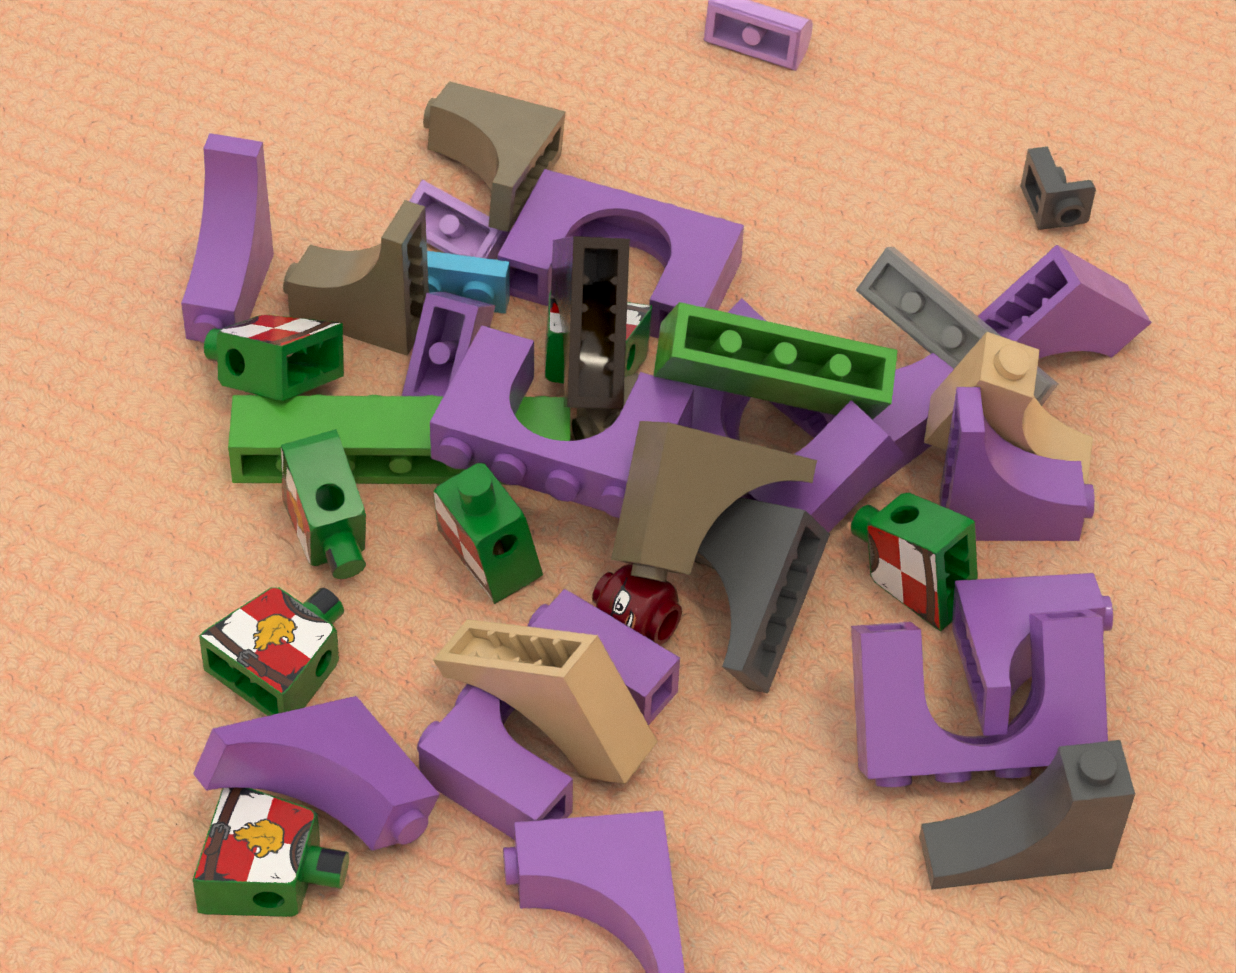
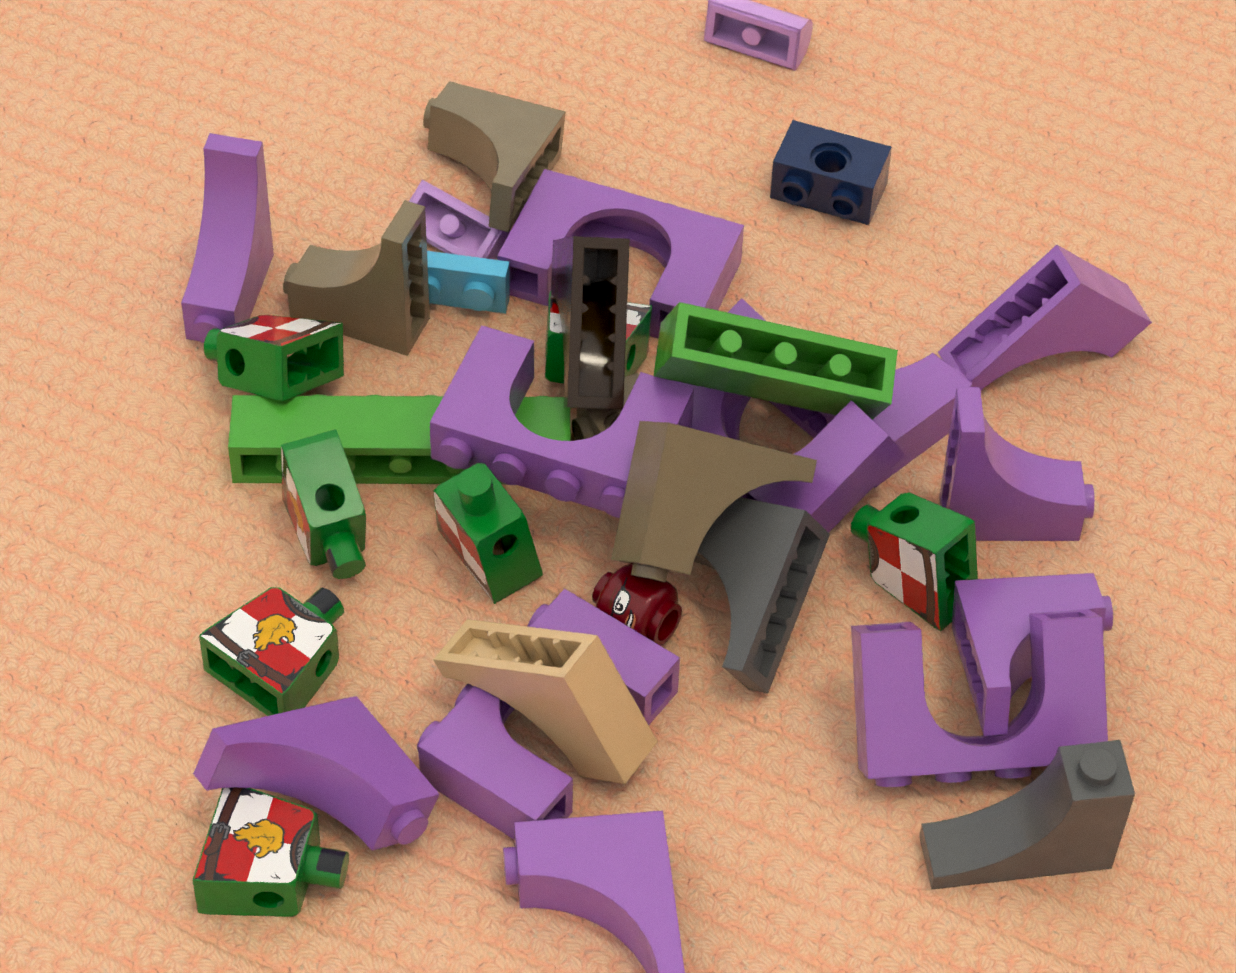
medium lavender slope [402,292,495,396] -> none
light grey tile [856,247,1058,406] -> none
tan arch [924,332,1093,484] -> none
dark grey bracket [1020,146,1096,230] -> none
none -> dark blue brick [770,120,892,225]

